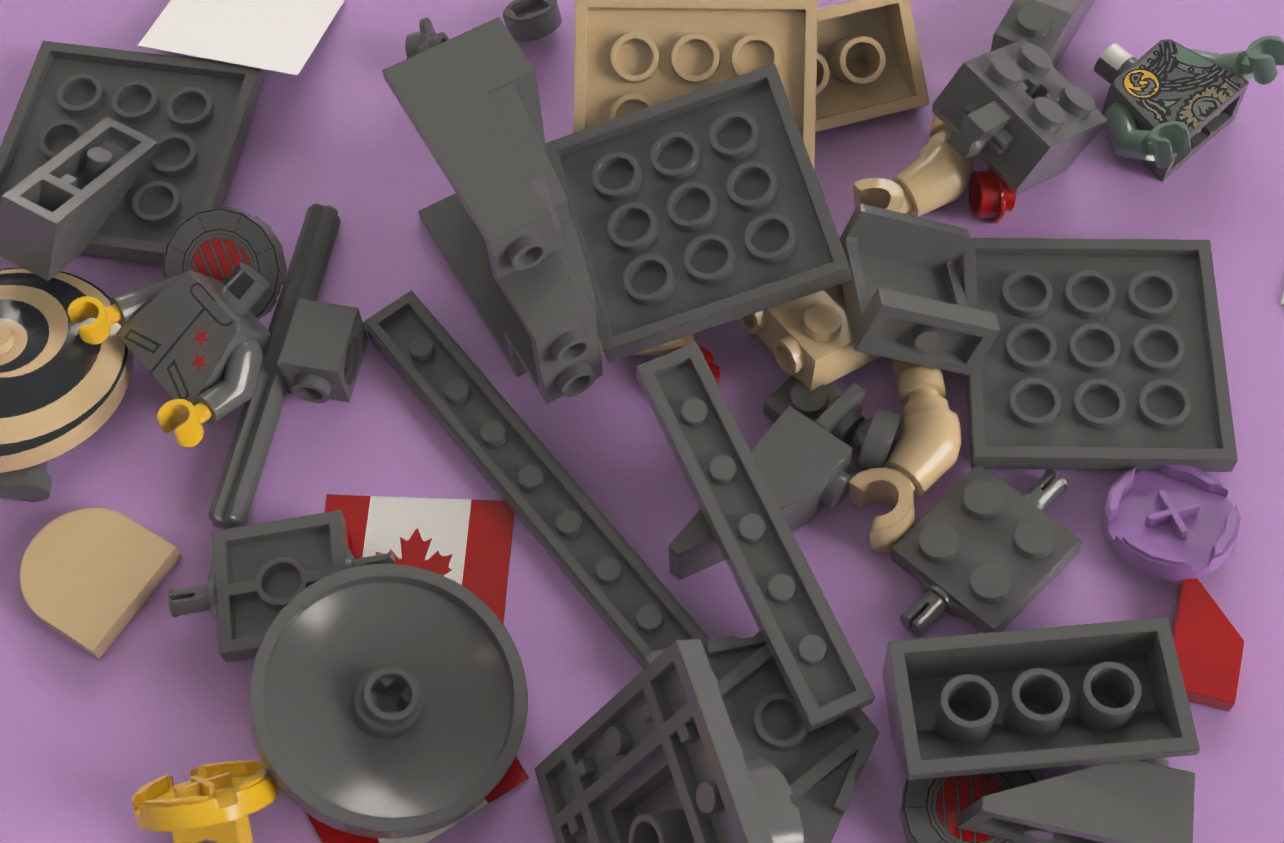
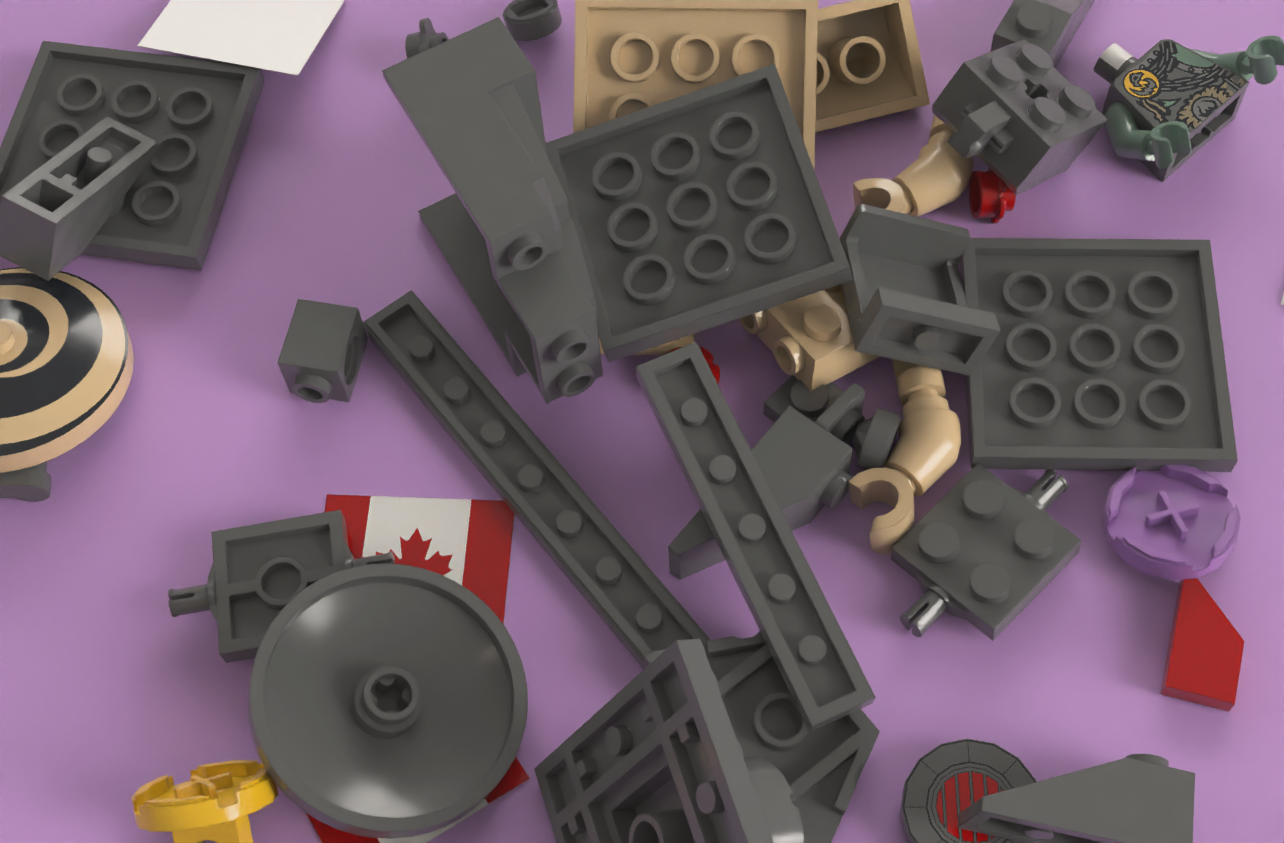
tan tile [20,508,182,659] -> none
dark grey torso [67,262,271,447] -> none
tile [162,207,287,320] -> none
dark grey axle [208,203,341,530] -> none
dark grey slope [882,617,1200,780] -> none

